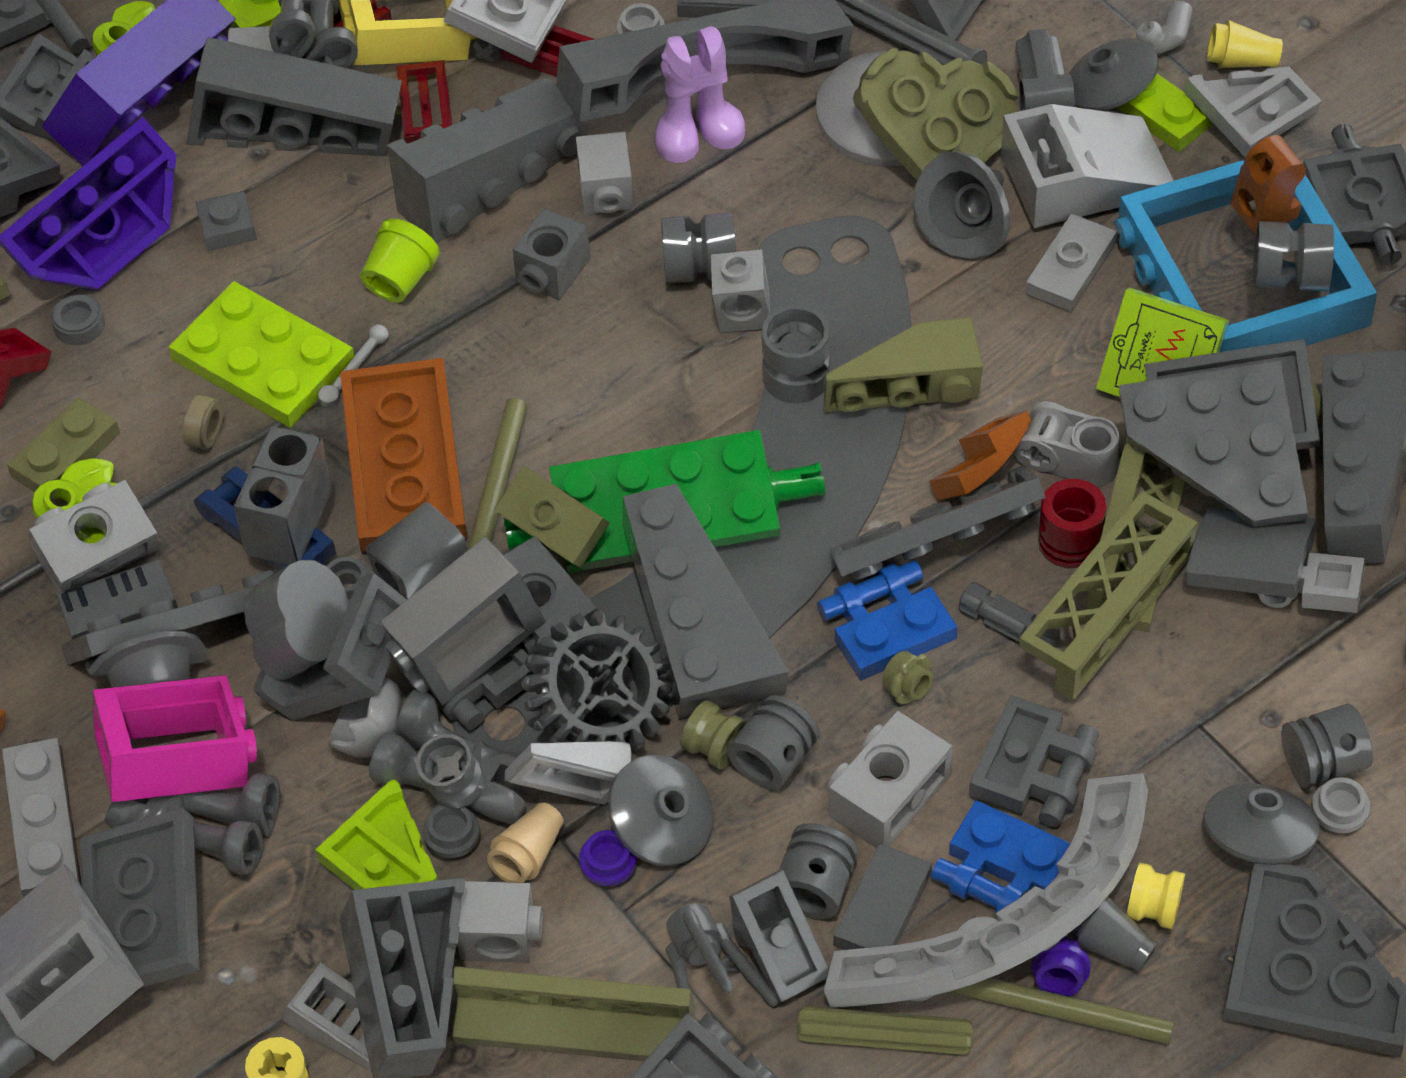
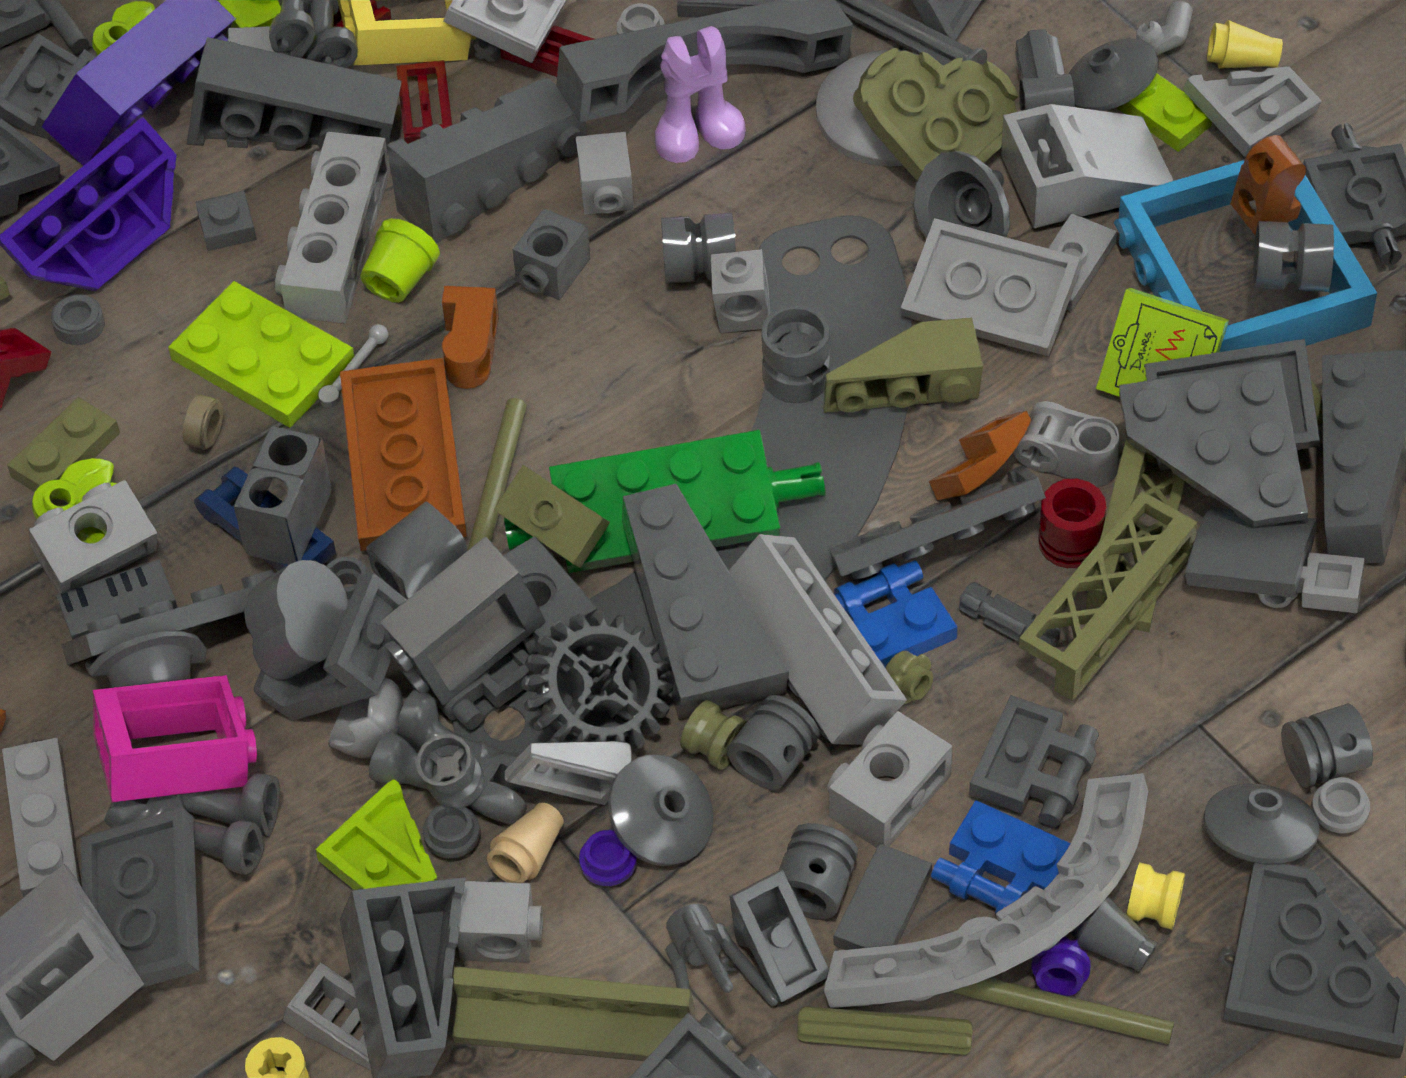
none -> light grey brick [275,132,390,324]
none -> dark orange leg [442,286,499,389]
none -> light grey brick [729,534,907,745]
none -> light grey plate [901,218,1082,357]

